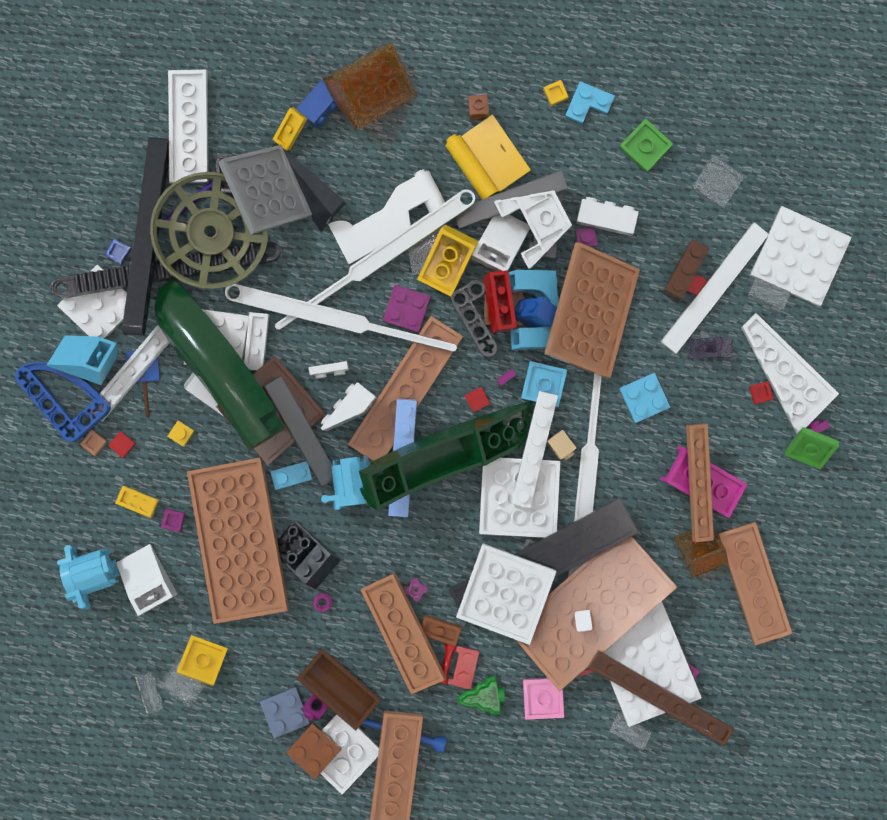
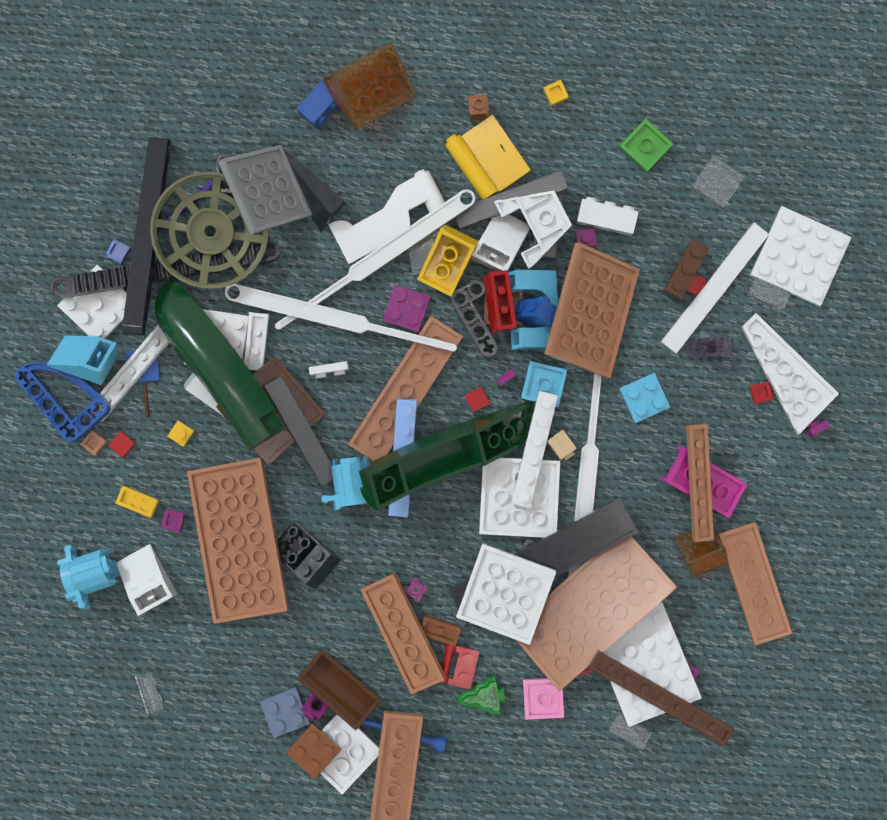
clear plate [158,653,207,708] -> none
white plate [168,70,209,184] -> none
yellow plate [176,635,228,686] -> none
medium azure plate [270,461,313,490] -> none
yellow plate [272,107,307,151] -> none
magenta plate [313,593,332,612] -> none
white slope [321,382,377,431] -> none
medium azure plate [565,81,614,124] -> none
white slope [575,610,592,632] -> none
bright green plate [785,427,839,469] -> none

